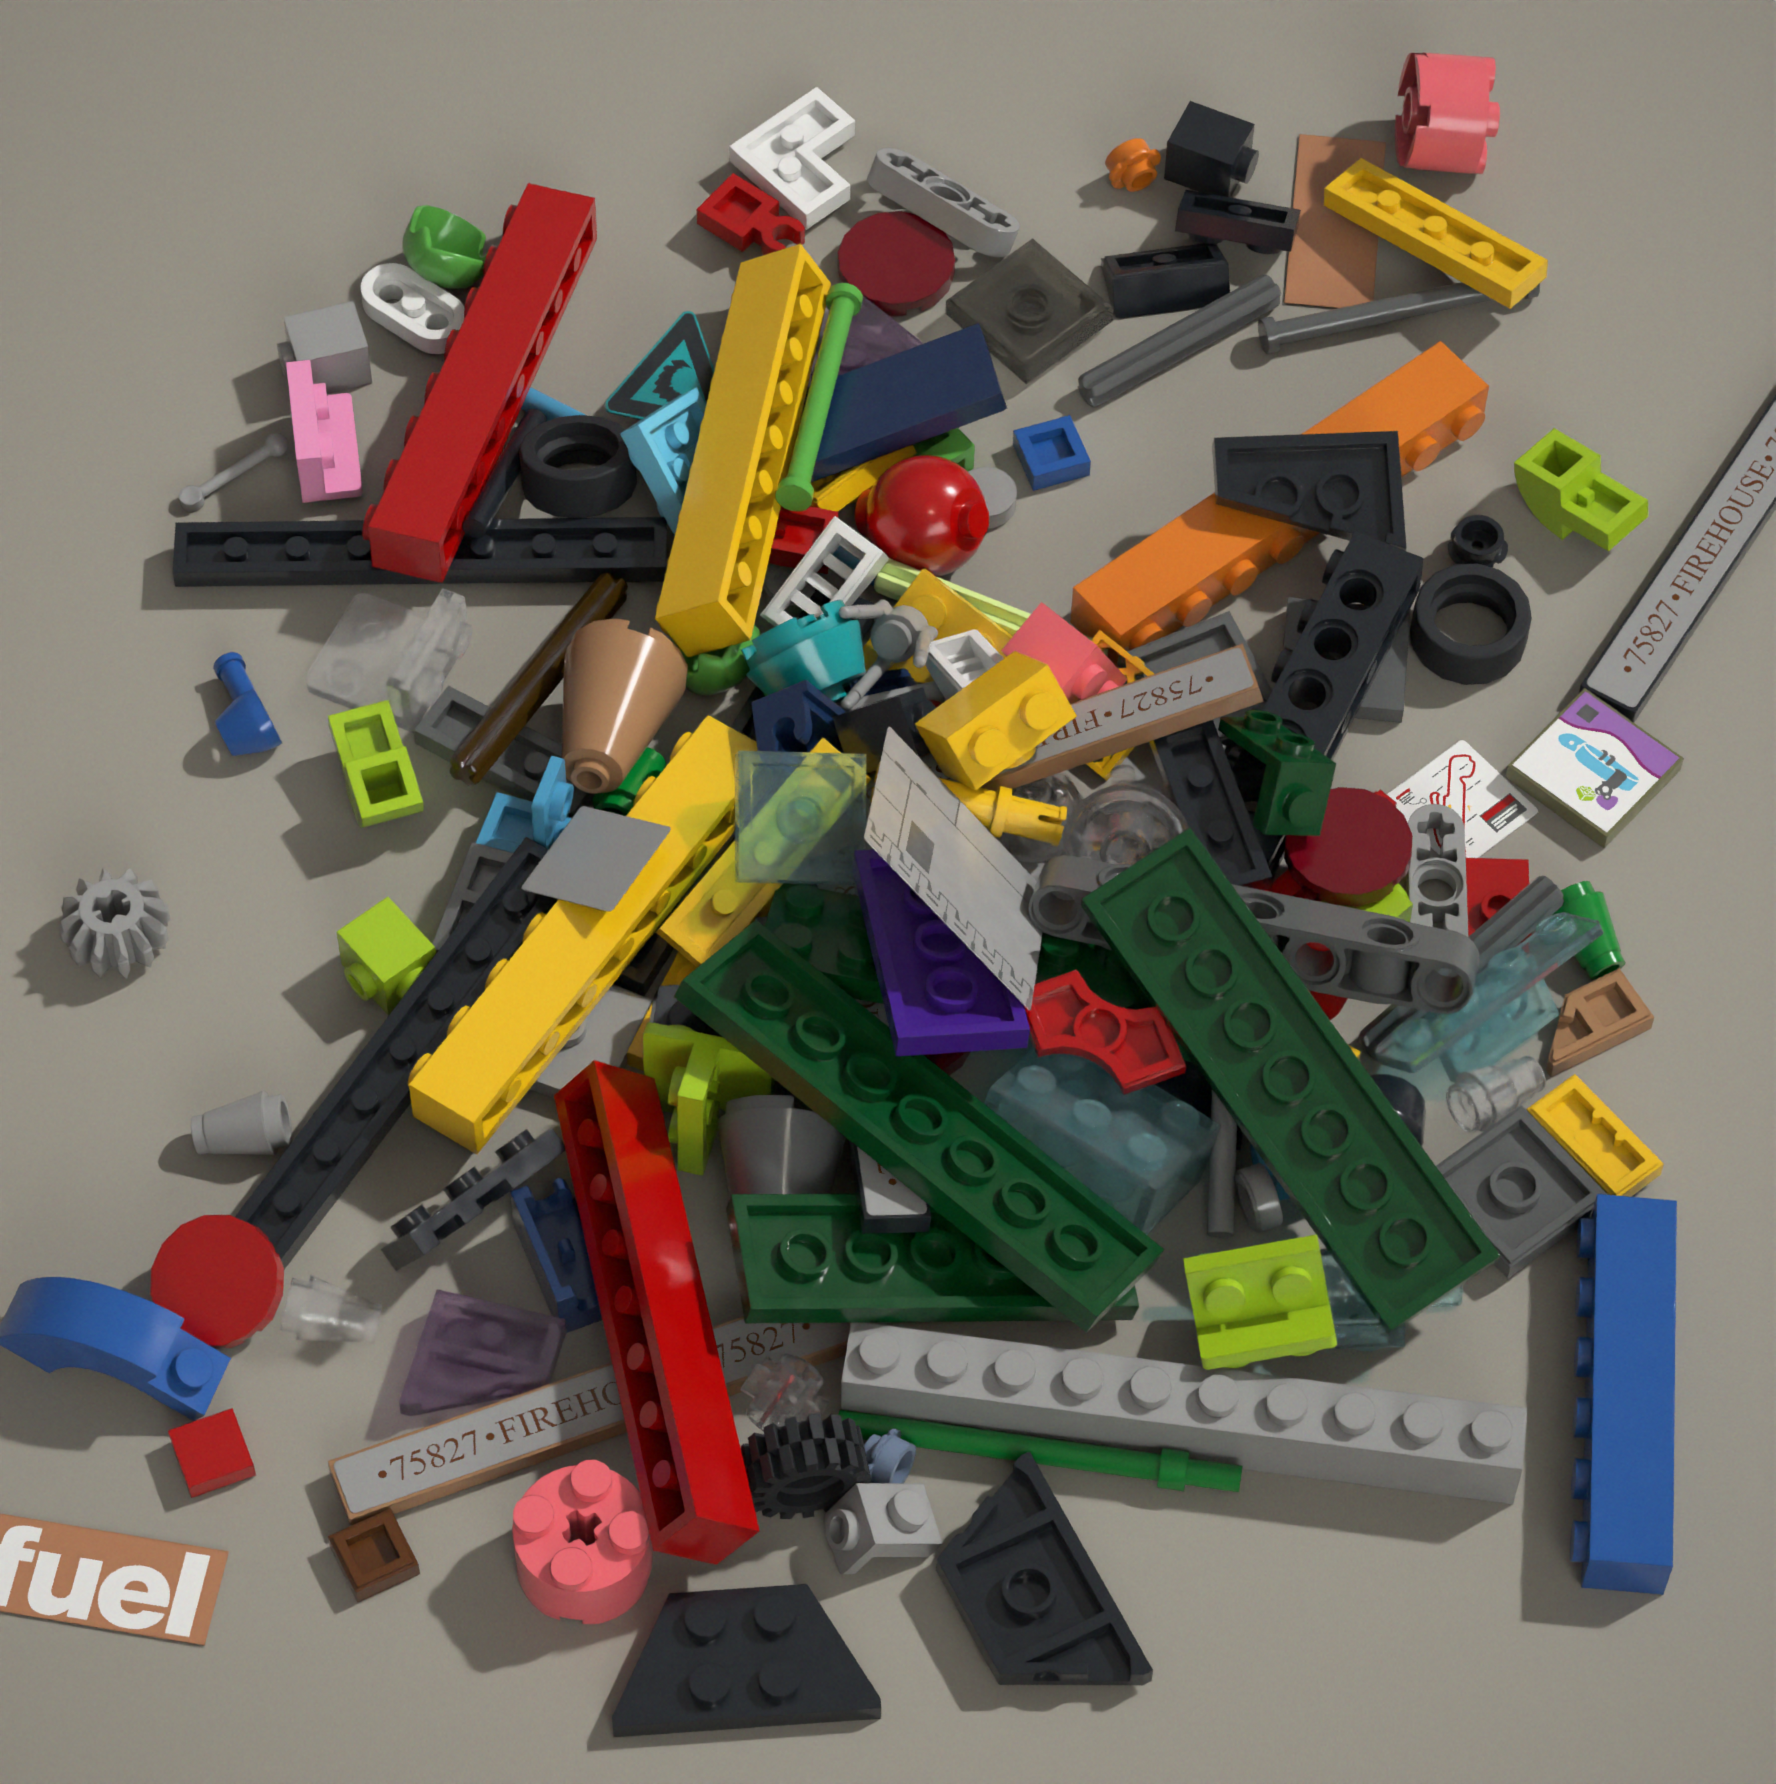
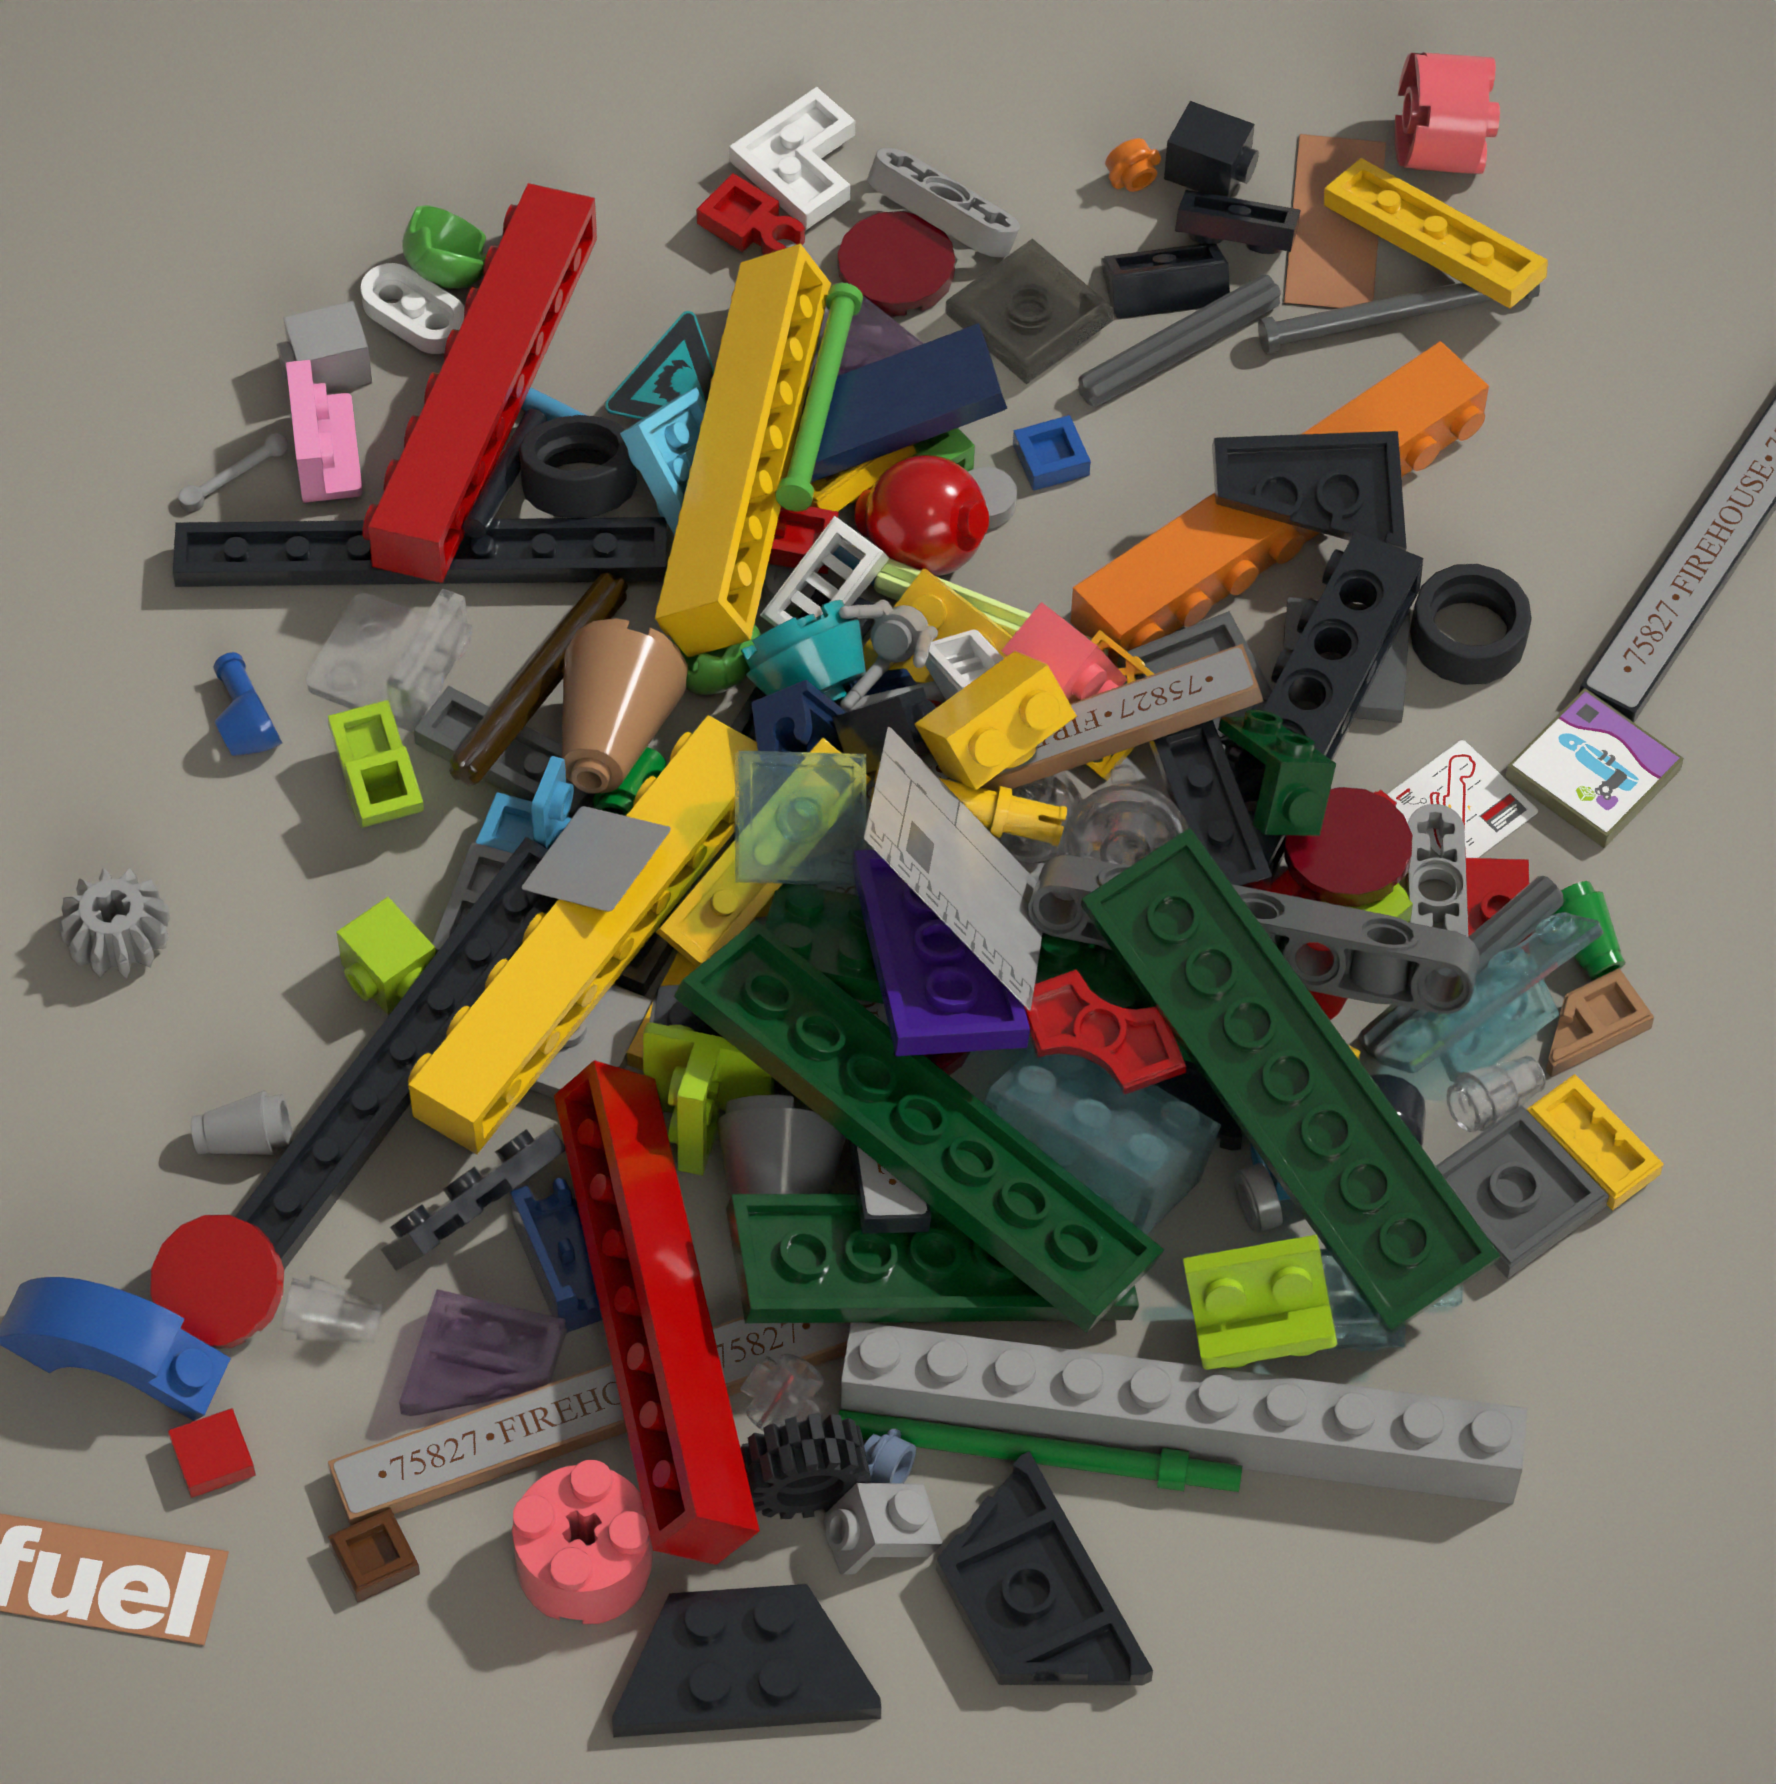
light grey bar [1207,1090,1237,1238] -> none
black plate [1447,515,1508,568] -> none
lime brick [1514,428,1648,552] -> none
blue brick [1570,1194,1677,1595] -> none

